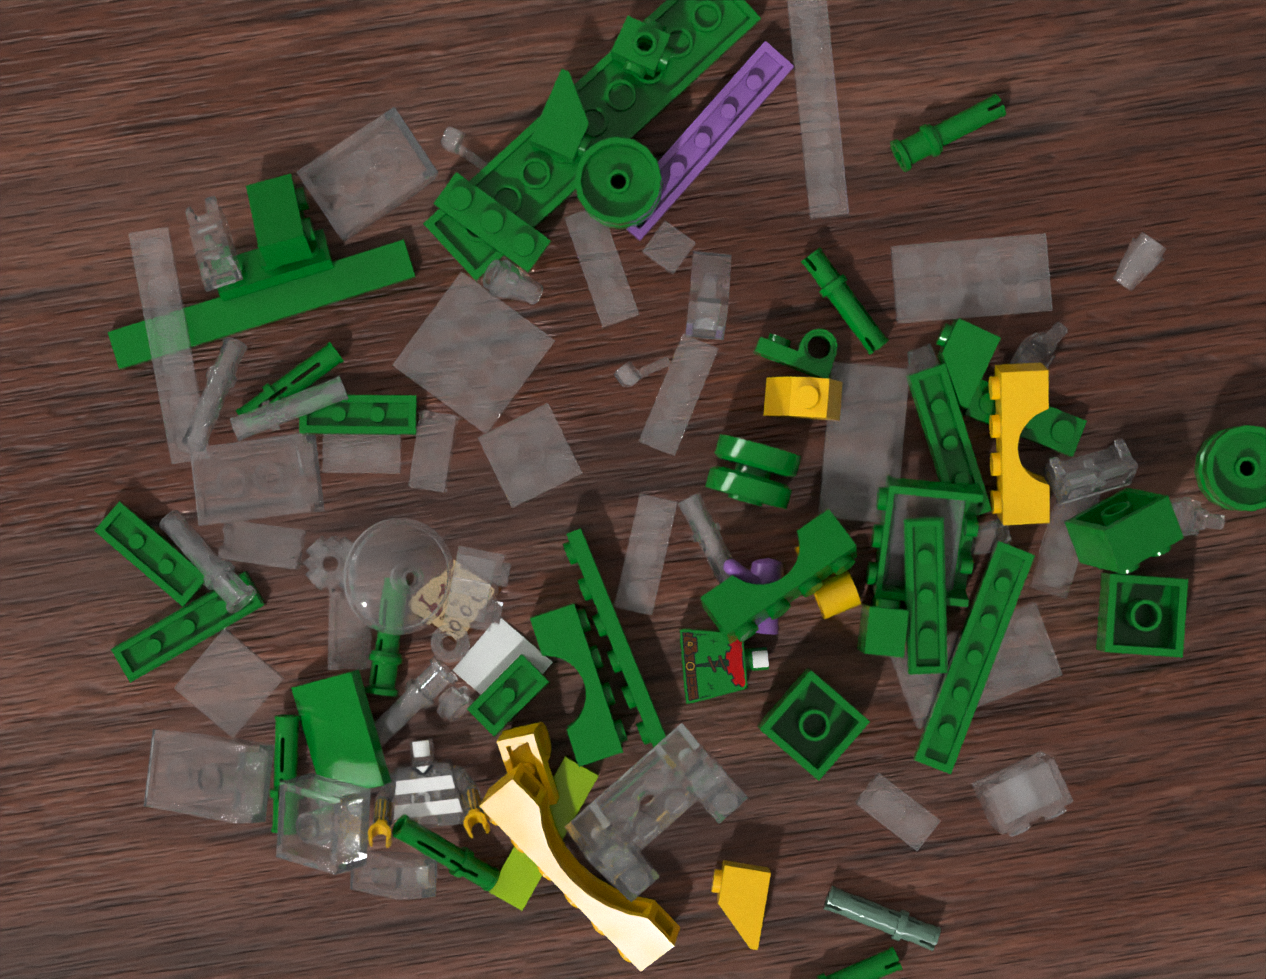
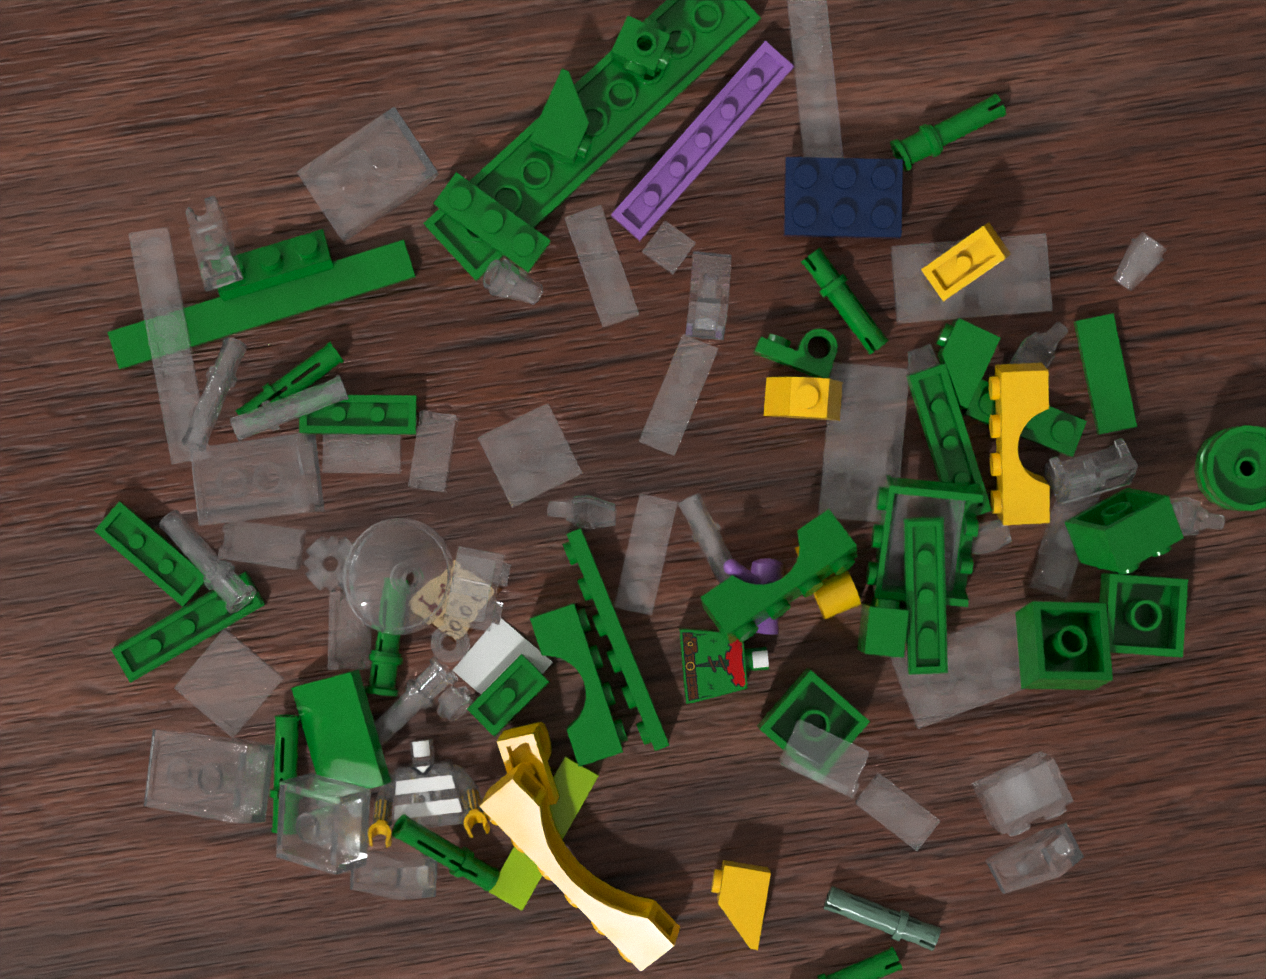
green brick [246,174,316,269] -> none
clear plate [393,271,555,435] -> none
clear hand [441,127,488,170] -> none
clear plate [565,723,748,902] -> none
green wheel [574,137,663,230] -> none
clear hand [614,357,670,388] -> none
green wheel [705,434,801,510] -> none
green plate [913,541,1035,774] -> none
none -> clear piece [547,495,617,529]
none -> clear panel [779,720,869,799]
none -> dark blue plate [783,157,903,239]
none -> yellow plate [921,222,1011,301]
none -> clear slope [985,823,1084,894]
none -> green brick [1015,601,1113,690]
none -> green tile [1073,313,1137,435]

